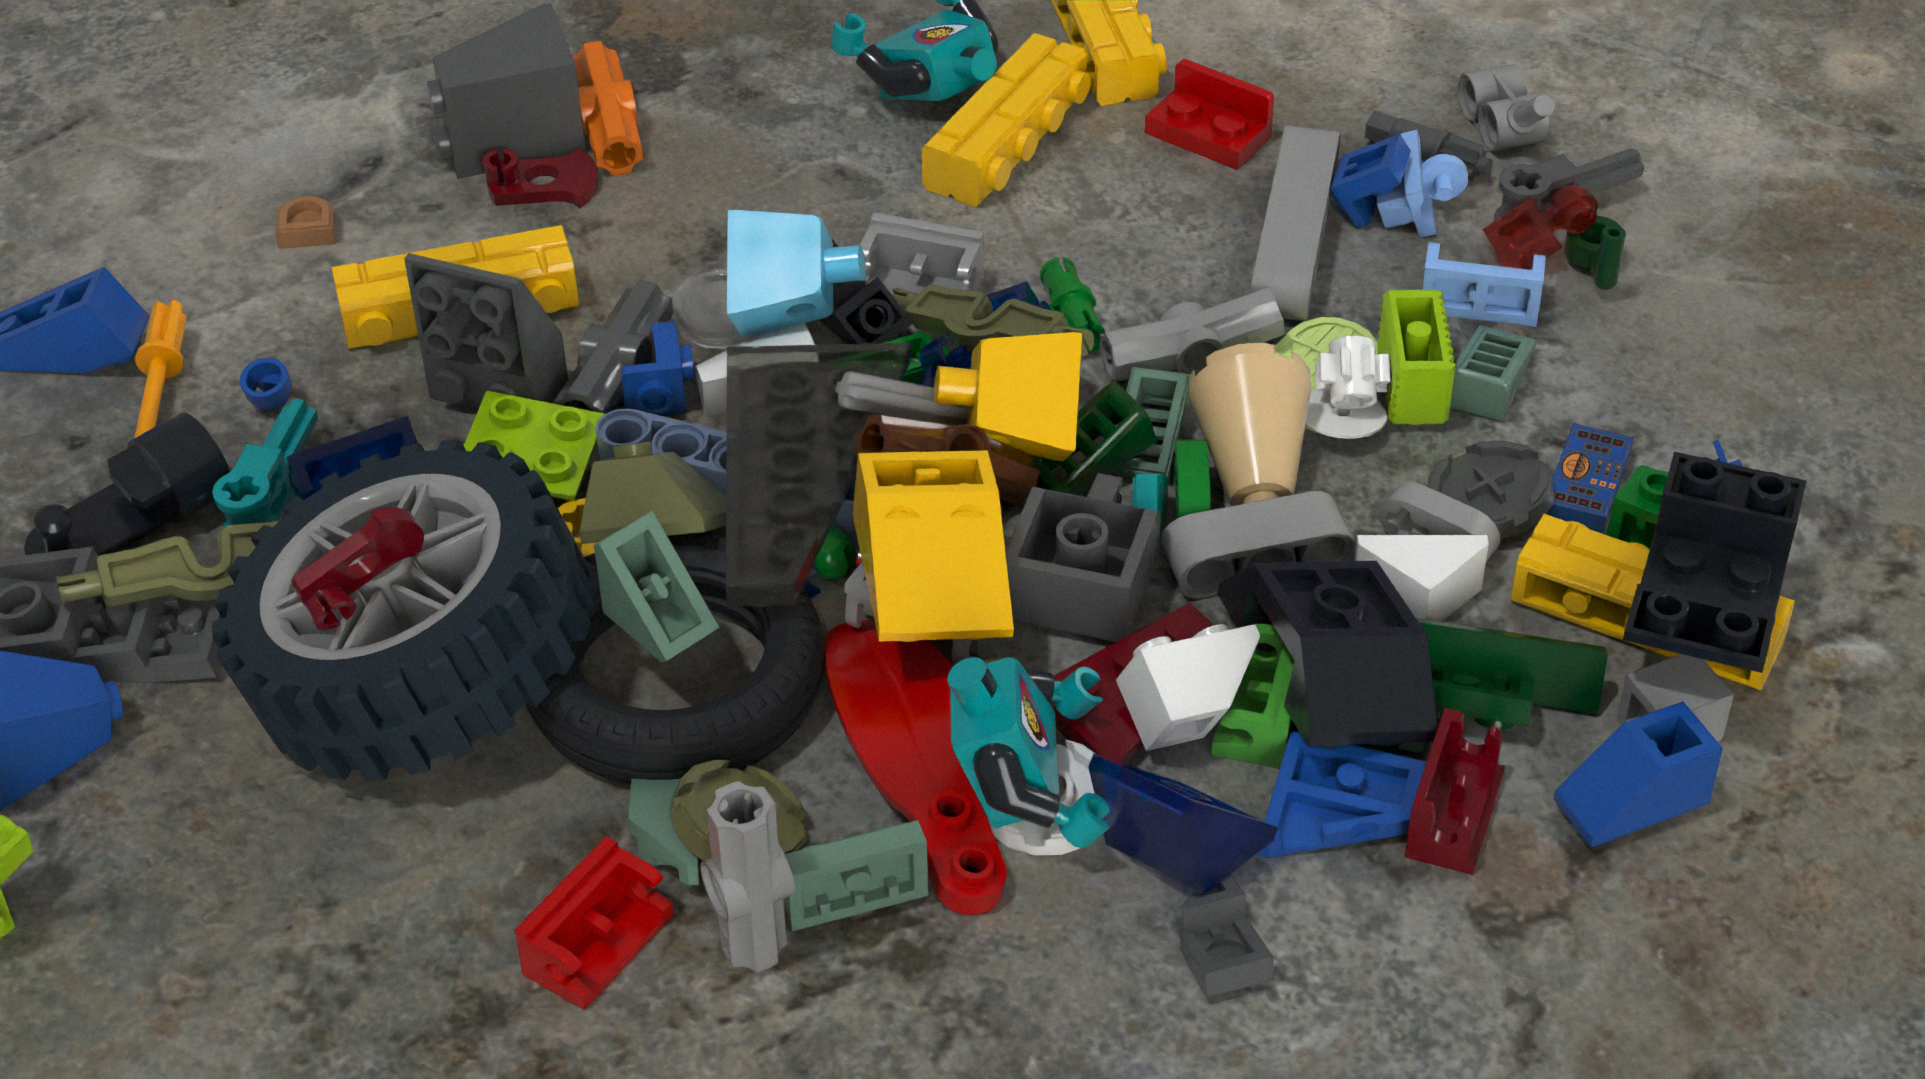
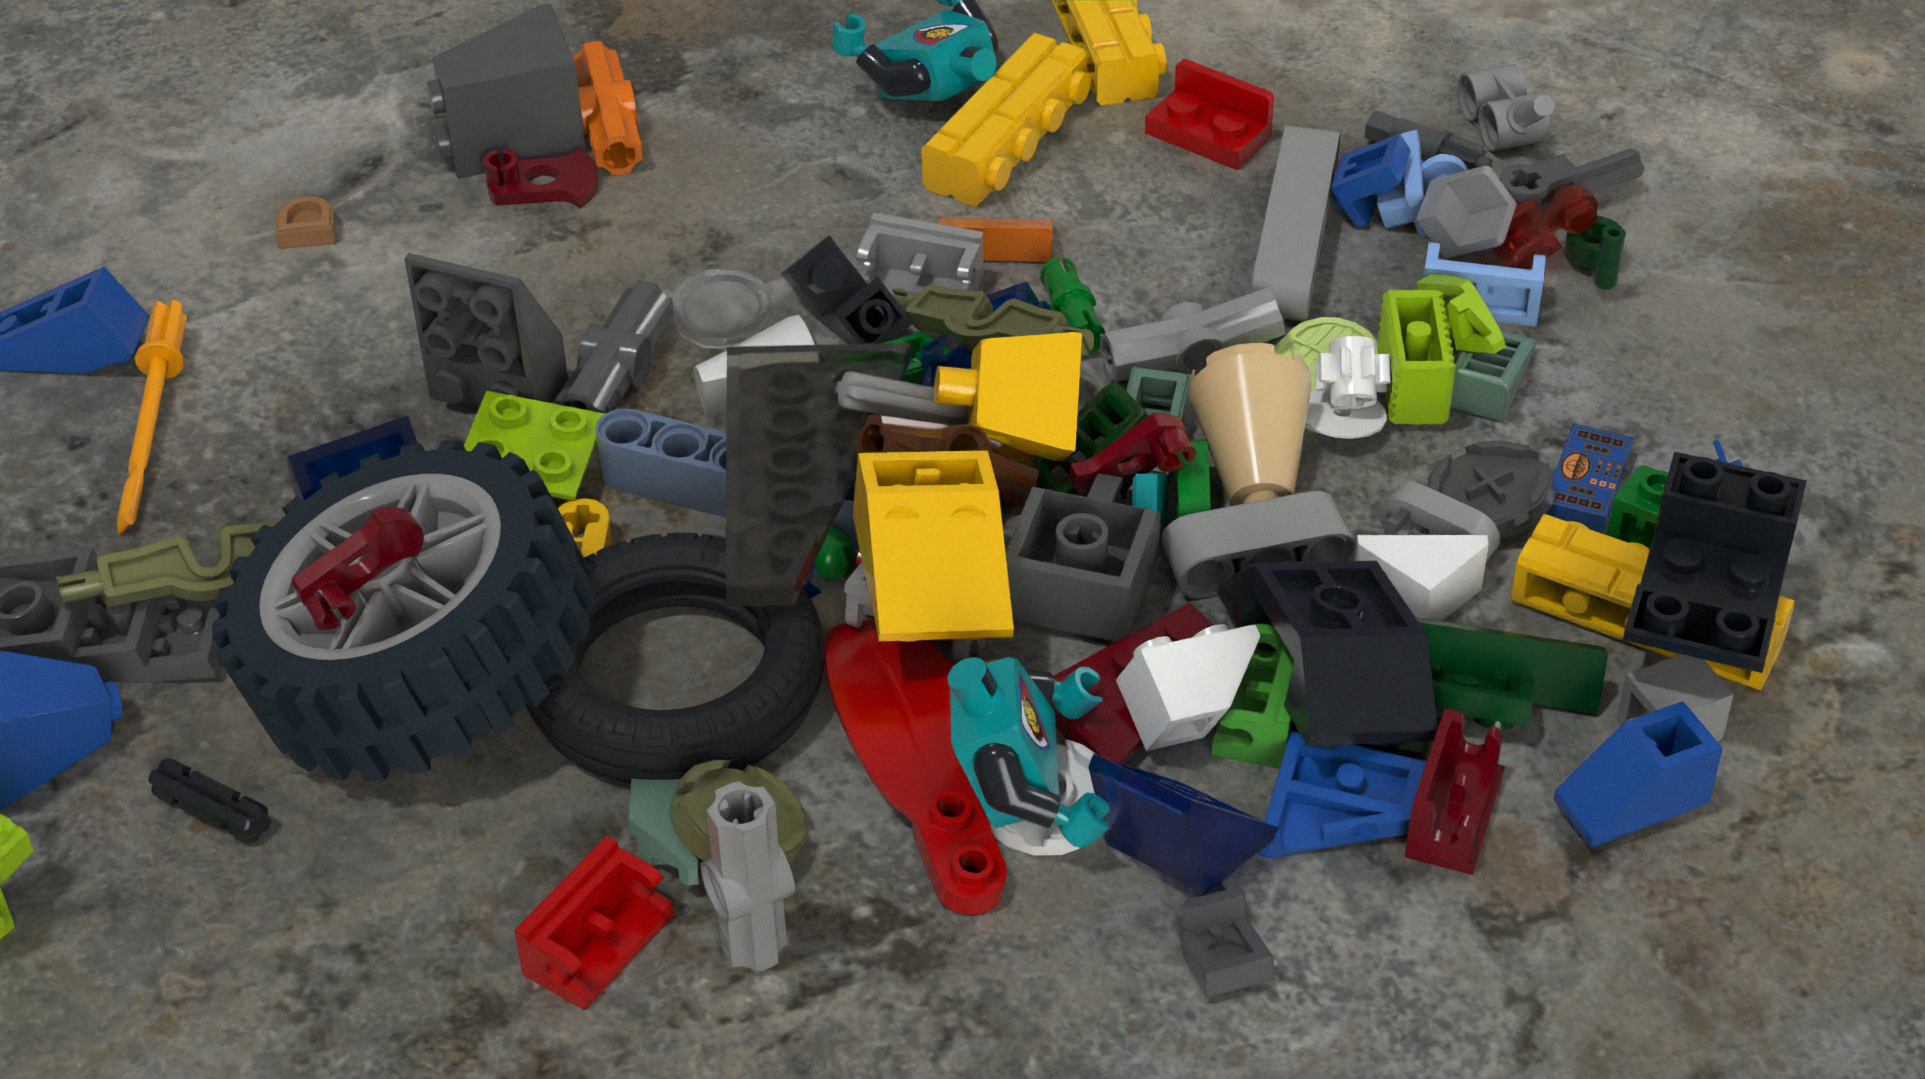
black piece [24,412,230,556] -> none
teal connector [212,399,318,528] -> none
blue hinge [240,358,292,411] -> none
yellow brick [331,225,579,350] -> none
olive slope [579,442,742,544] -> none
sand green slope [594,511,720,663] -> none
blue bracket [621,321,695,416] -> none
medium azure torso [727,210,865,337] -> none
sand green bracket [783,820,928,931] -> none
none -> black axle [148,758,271,843]
none -> orange slope [938,218,1053,262]
none -> dark red piece [1069,413,1196,500]
none -> light grey panel [1416,166,1517,259]
none -> lime slope [1416,274,1506,354]

